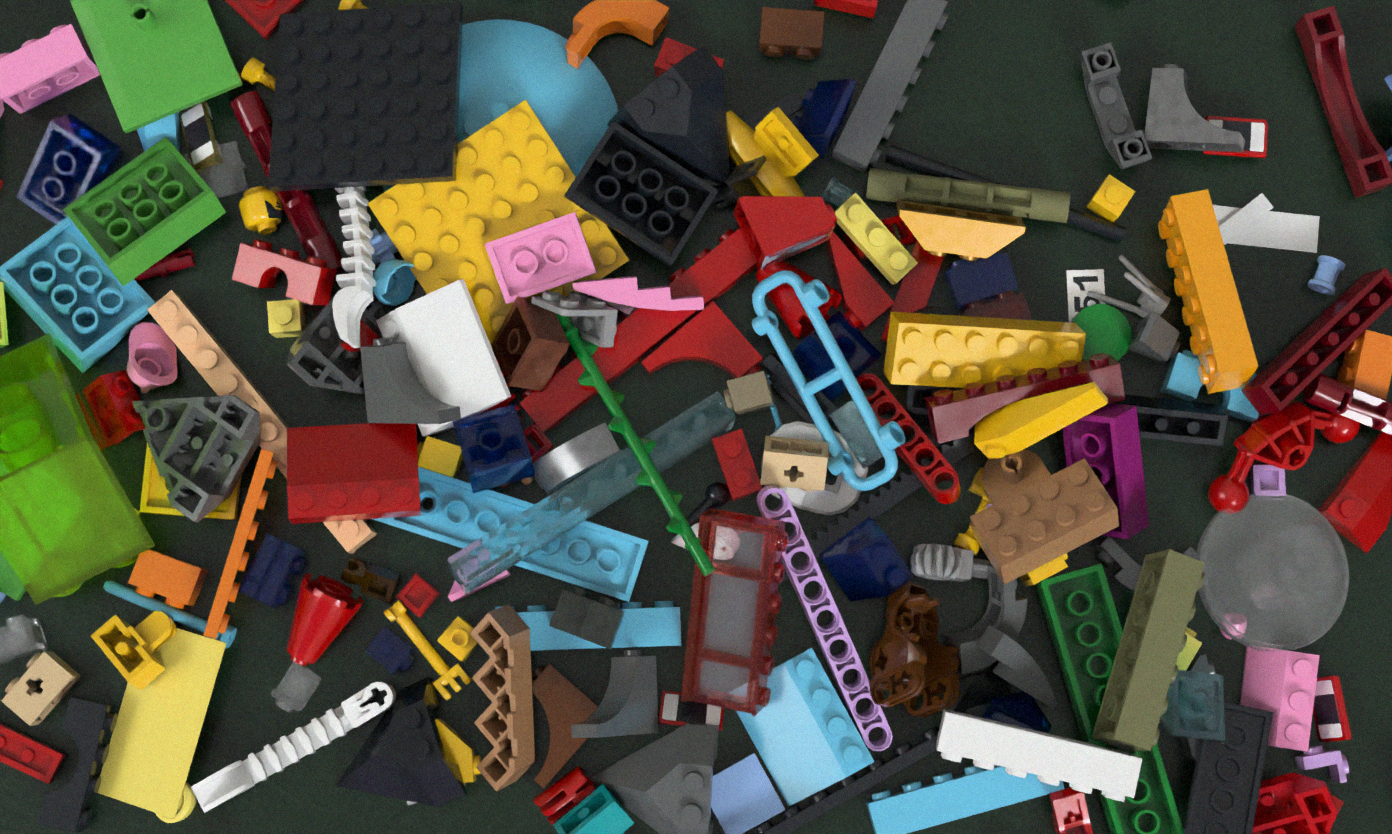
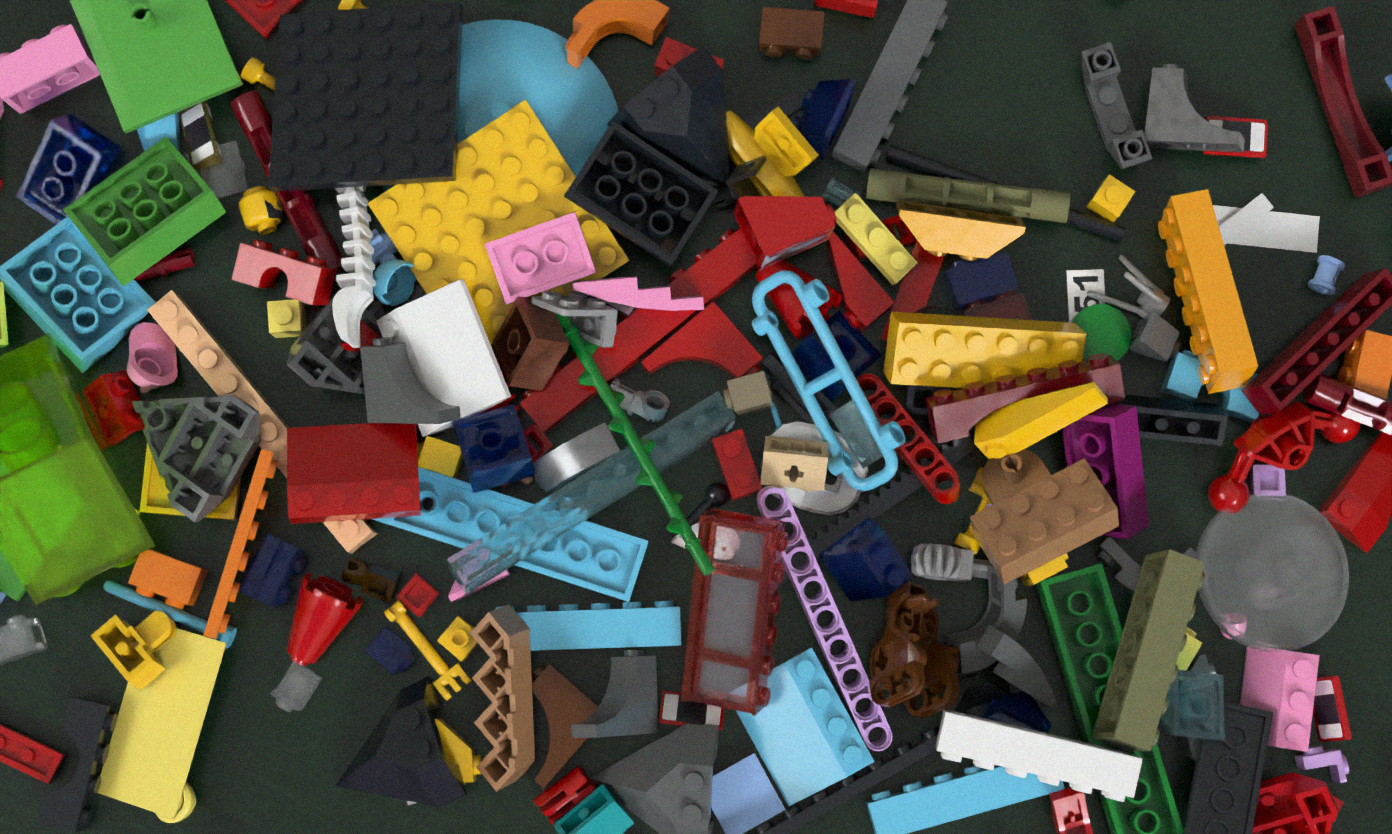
tan brick [1,651,81,726] -> none
white piece [191,682,396,813] -> none
pearl dark grey brick [549,586,624,649] -> none
none -> light grey connector [610,378,670,422]

